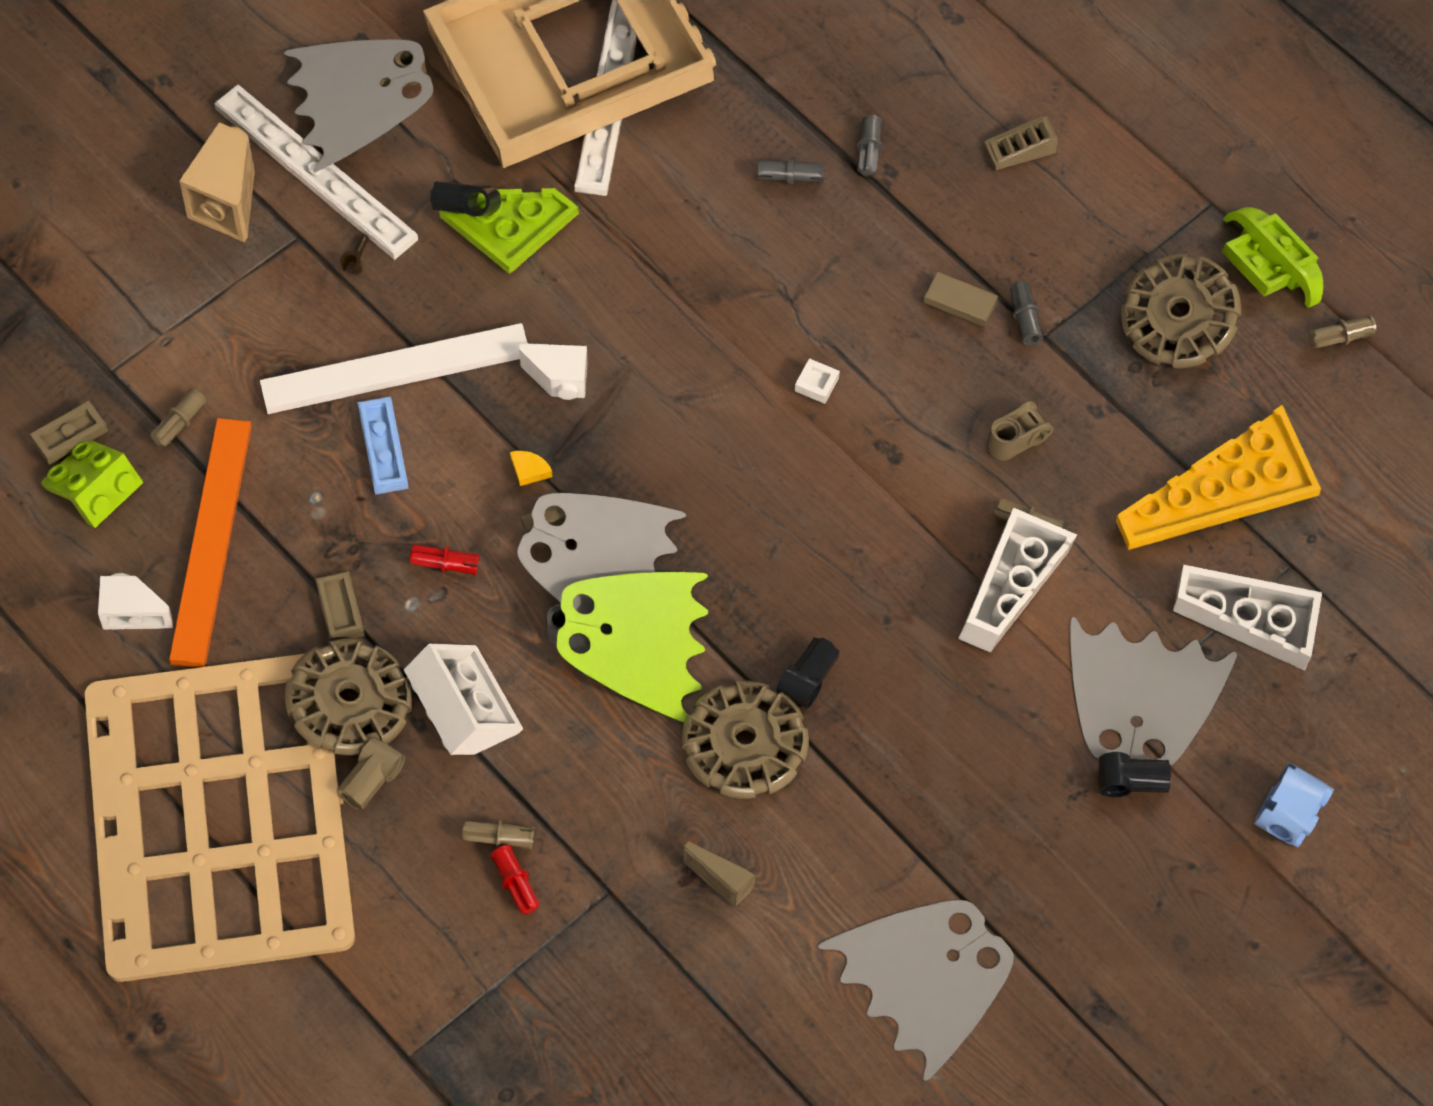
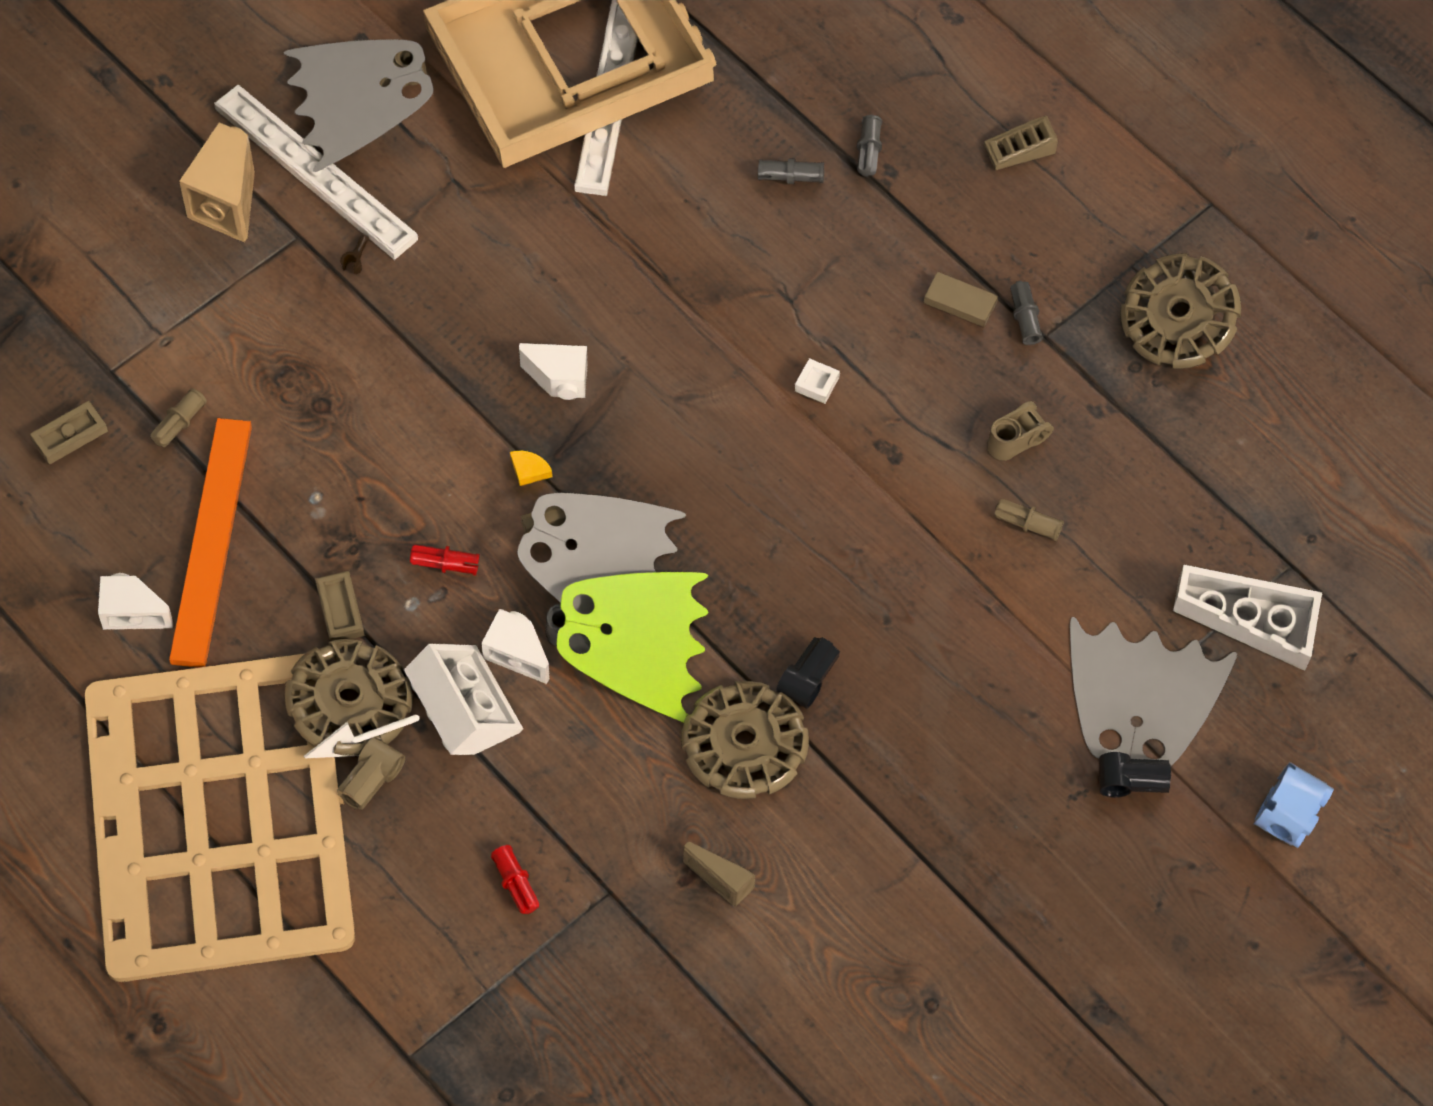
lime bracket [41,440,144,528] -> none
white tile [260,323,528,414] -> none
light blue tile [358,396,409,495] -> none
black piece [430,181,501,217] -> none
lime plate [439,188,579,274] -> none
dark tan axle [462,820,535,850] -> none
light grey piece [818,900,1014,1081] -> none
white wedge [958,508,1077,653] -> none
yellow wing [1116,405,1321,550] -> none
lime plate [1221,207,1323,308] -> none
dark tan axle [1309,315,1377,348] -> none
none -> white piece [304,715,419,758]
none -> white slope [482,609,550,684]

